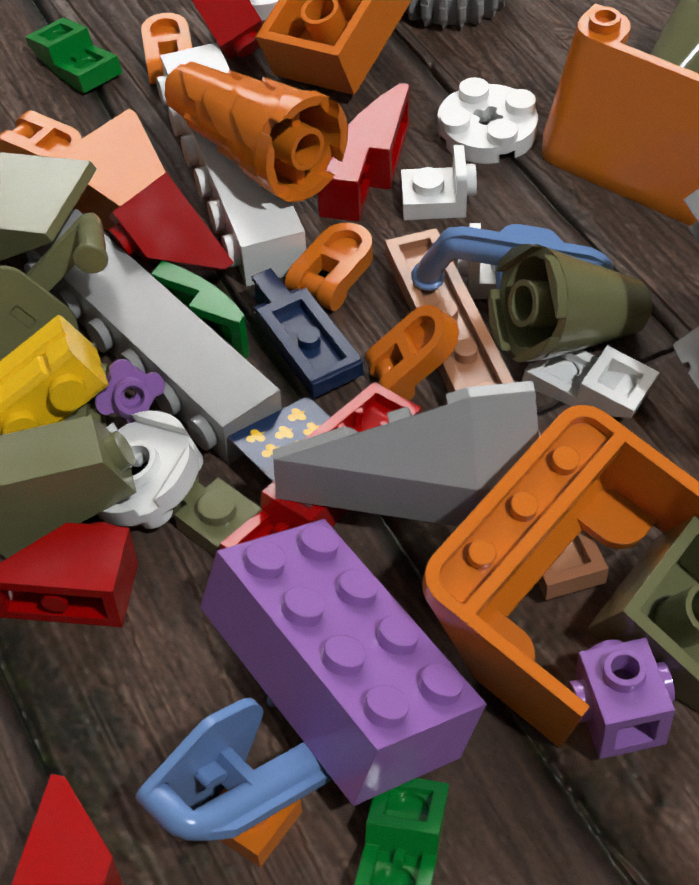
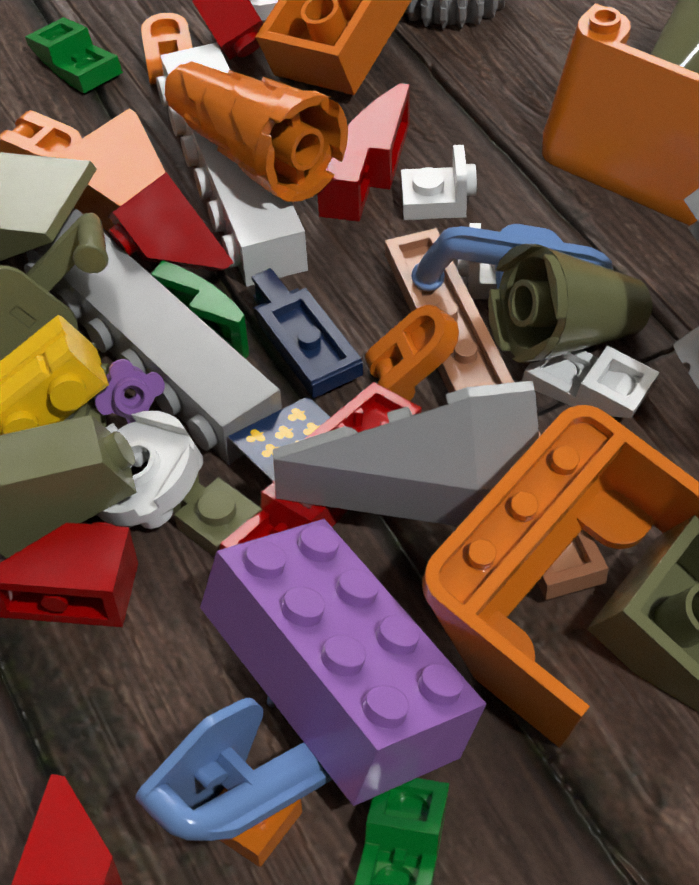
orange plate [284,223,373,312] -> none
white plate [438,77,538,164] -> none
medium lavender brick [567,638,675,759] -> none

